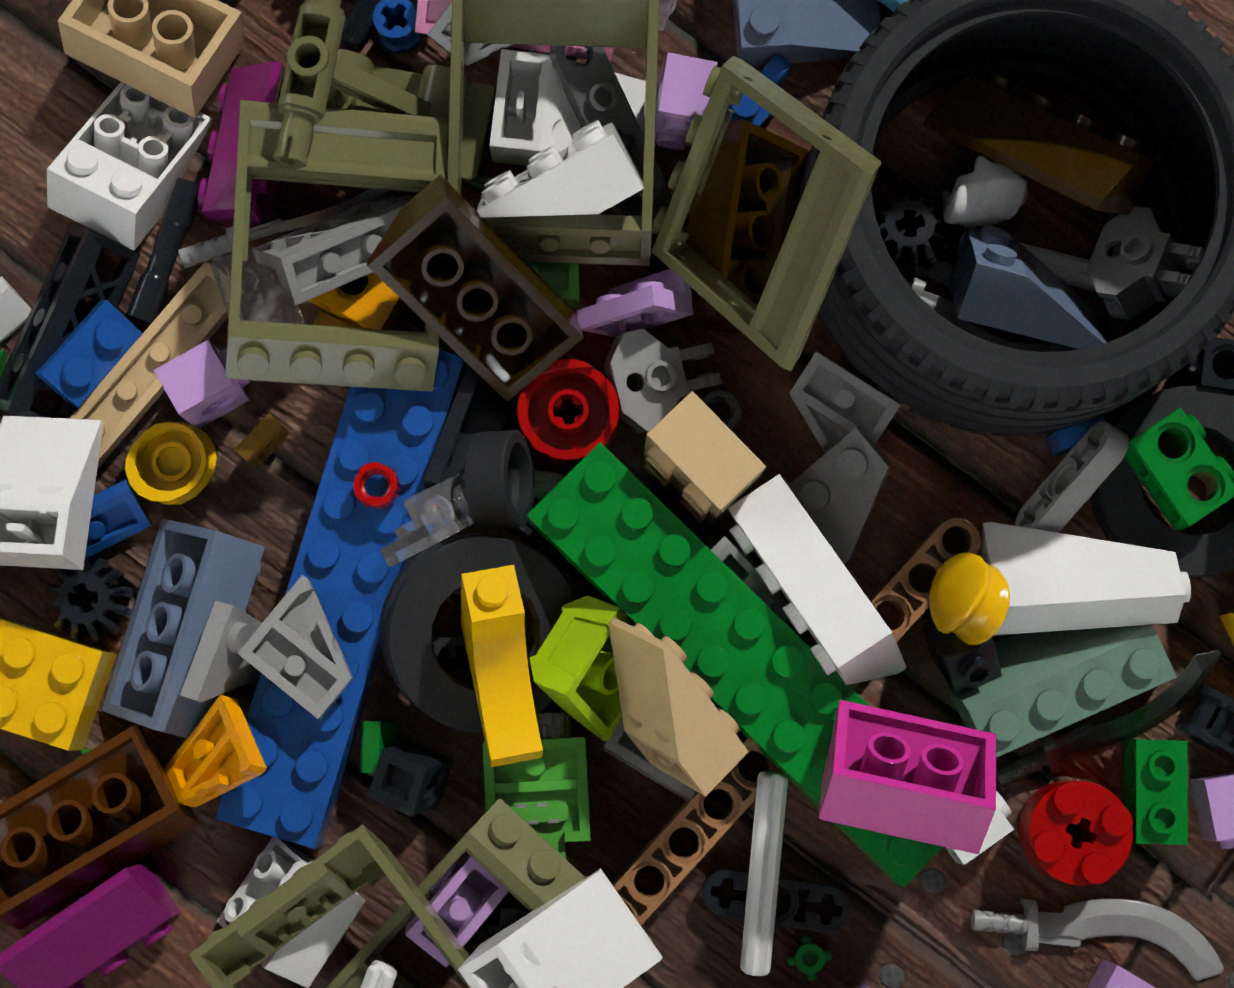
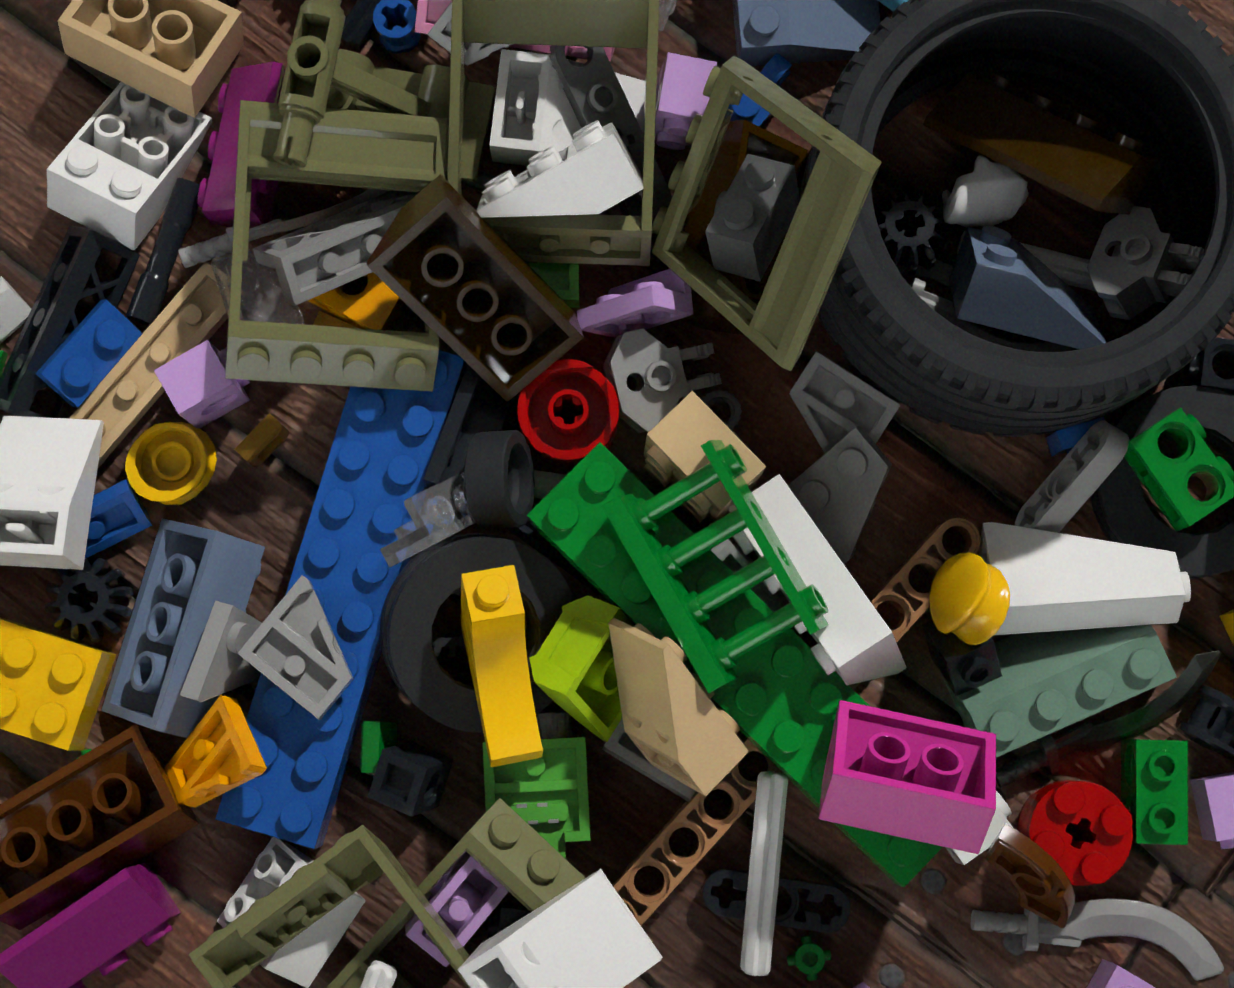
red axle [352,461,401,510] -> none
none -> green fence [602,440,828,693]
none -> dark grey brick [705,154,800,282]
none -> reddish brown tile [985,823,1075,928]

